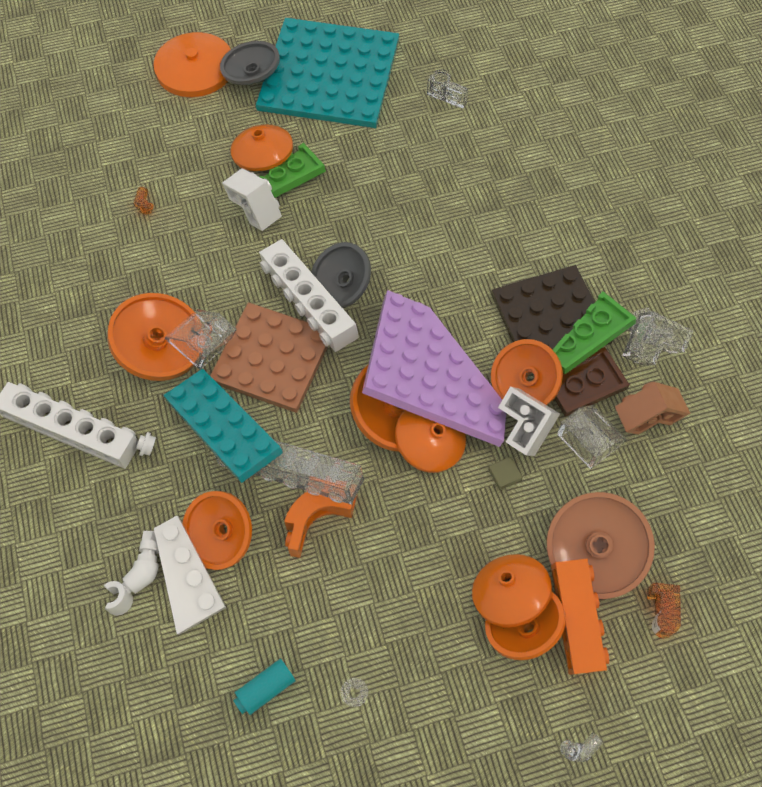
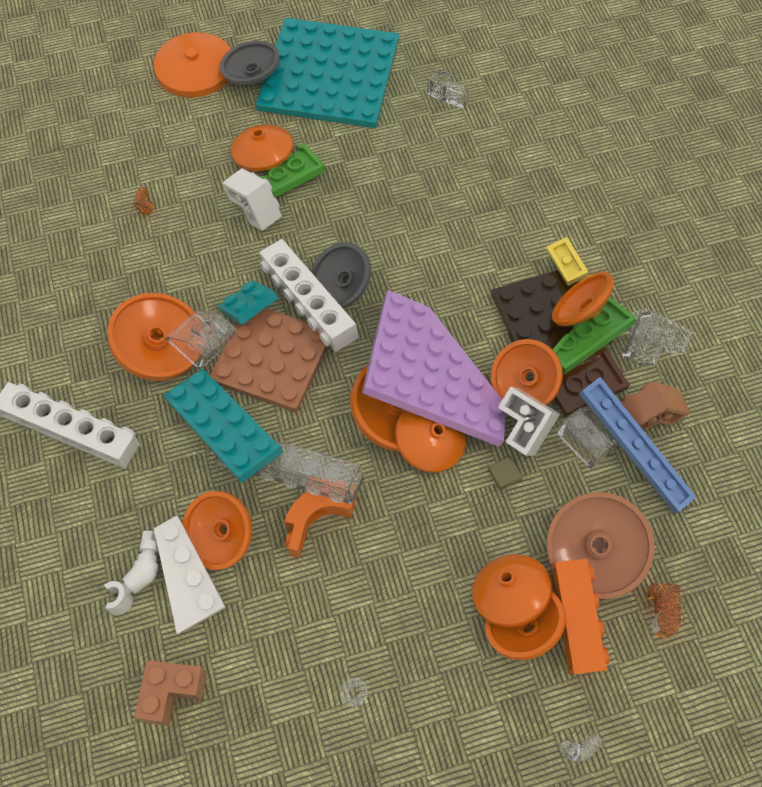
white plate [136,432,156,456] -> none
teal brick [233,658,296,715] -> none
none -> nougat brick [134,660,207,726]
none -> teal plate [218,280,278,325]
none -> light yellow panel [546,237,588,286]
none -> orange dish [552,271,614,326]
none -> medium blue plate [579,377,696,514]

